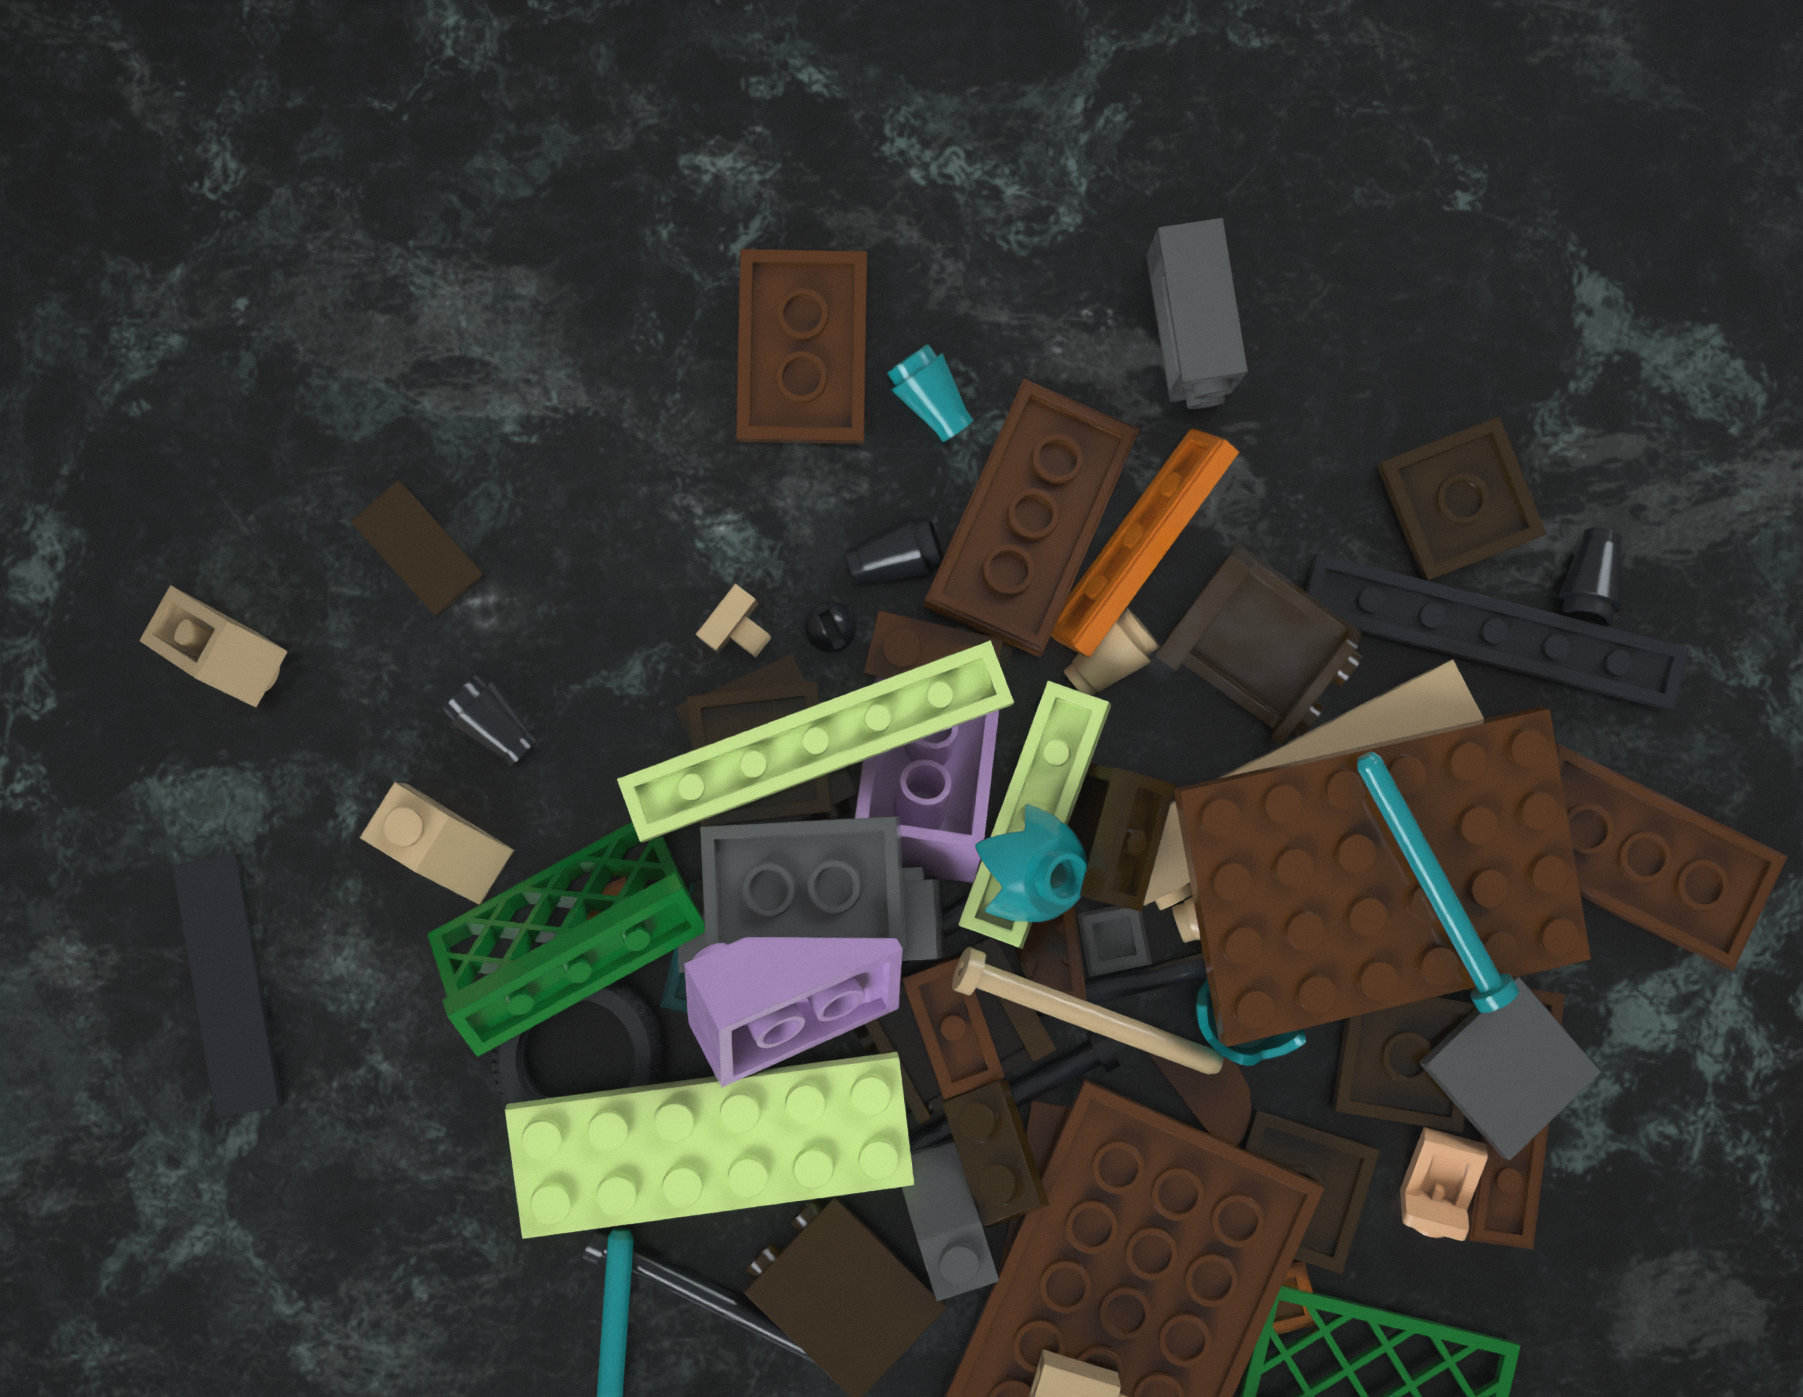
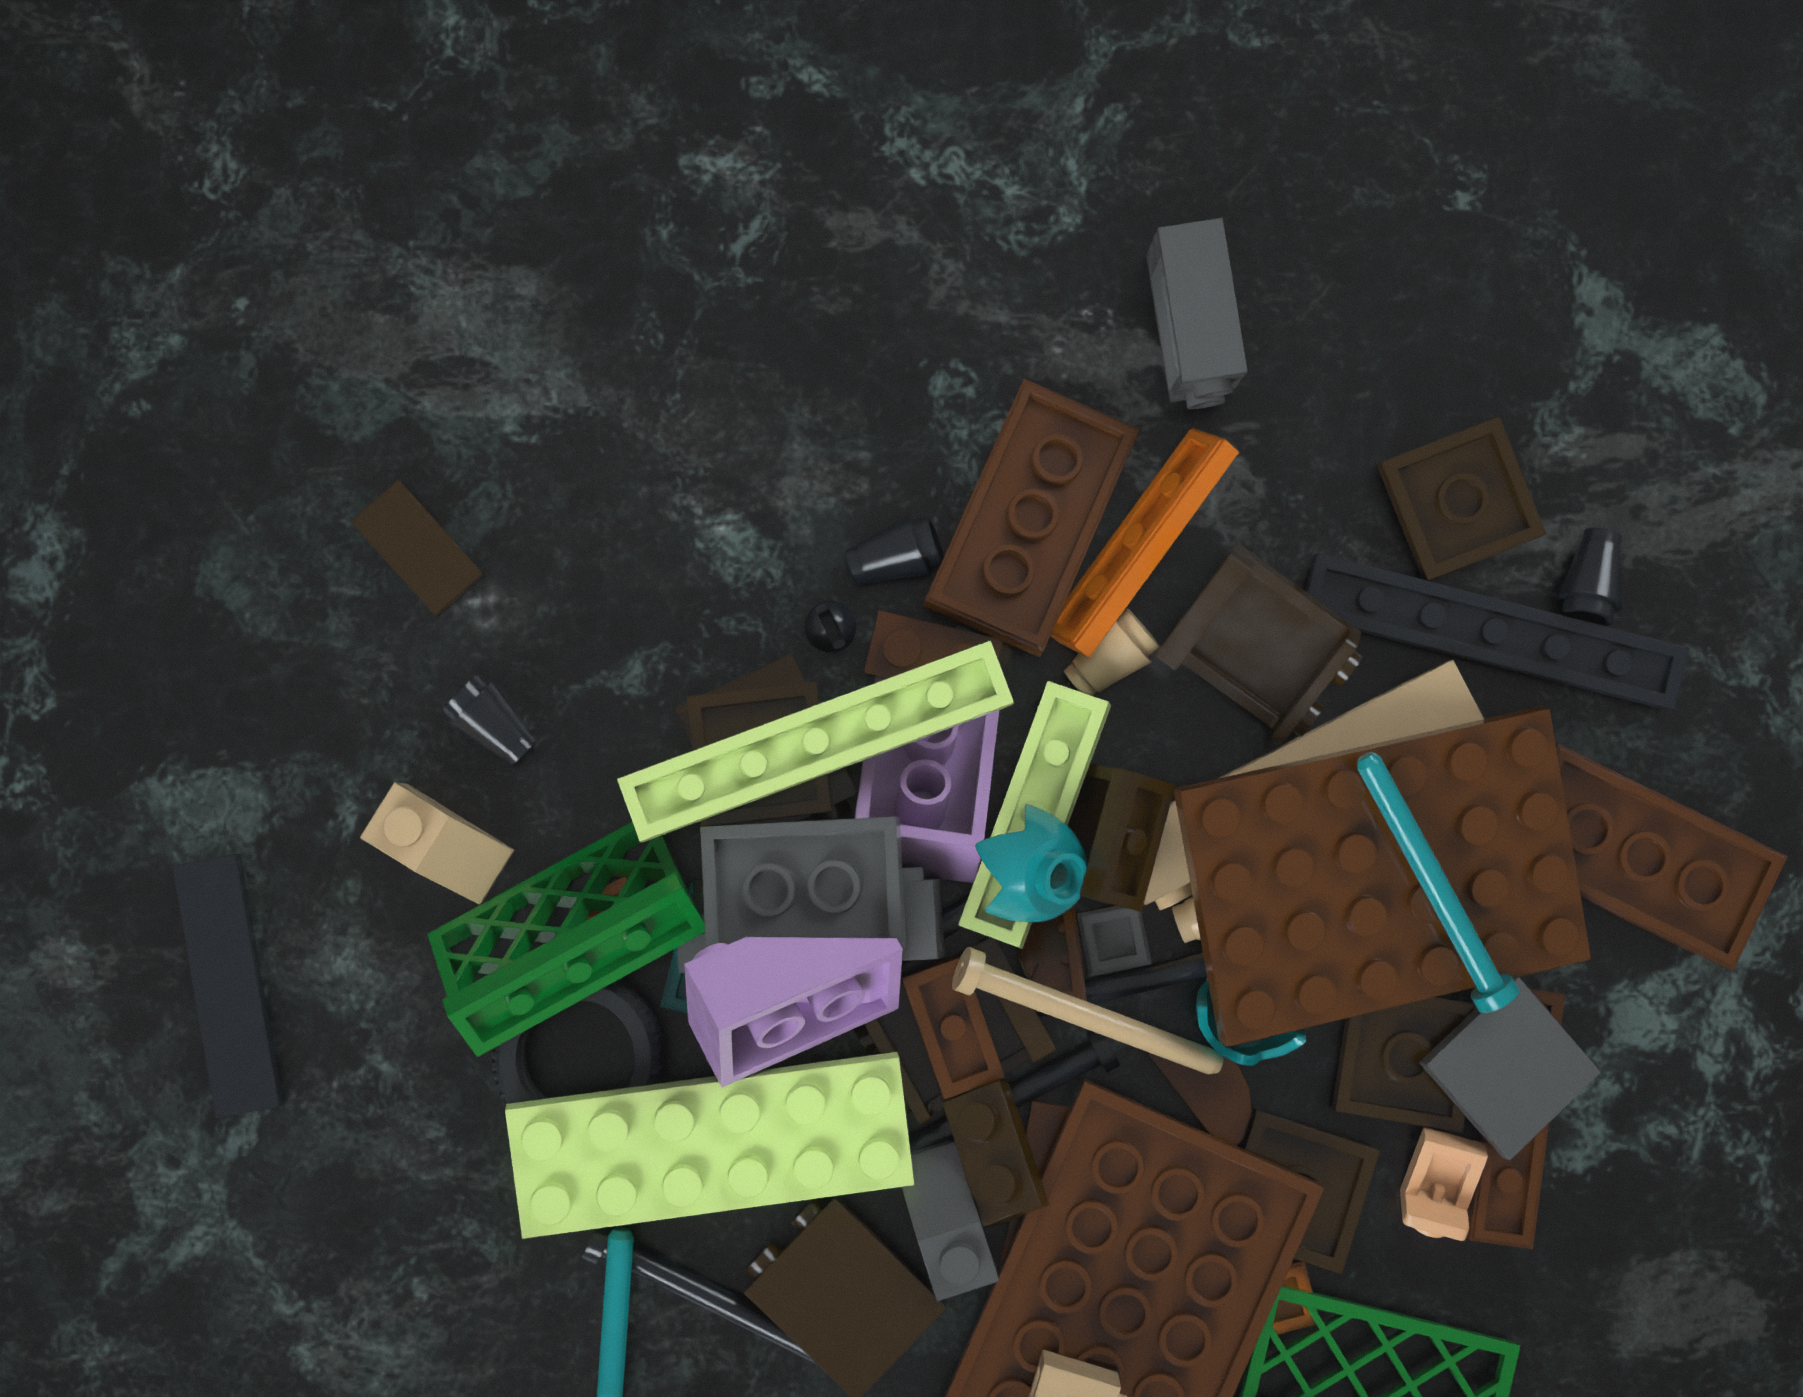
tan slope [139,585,288,707] -> none
tan tile [696,584,771,658] -> none
reddish brown plate [736,249,867,444] -> none
teal cone [887,344,974,442] -> none

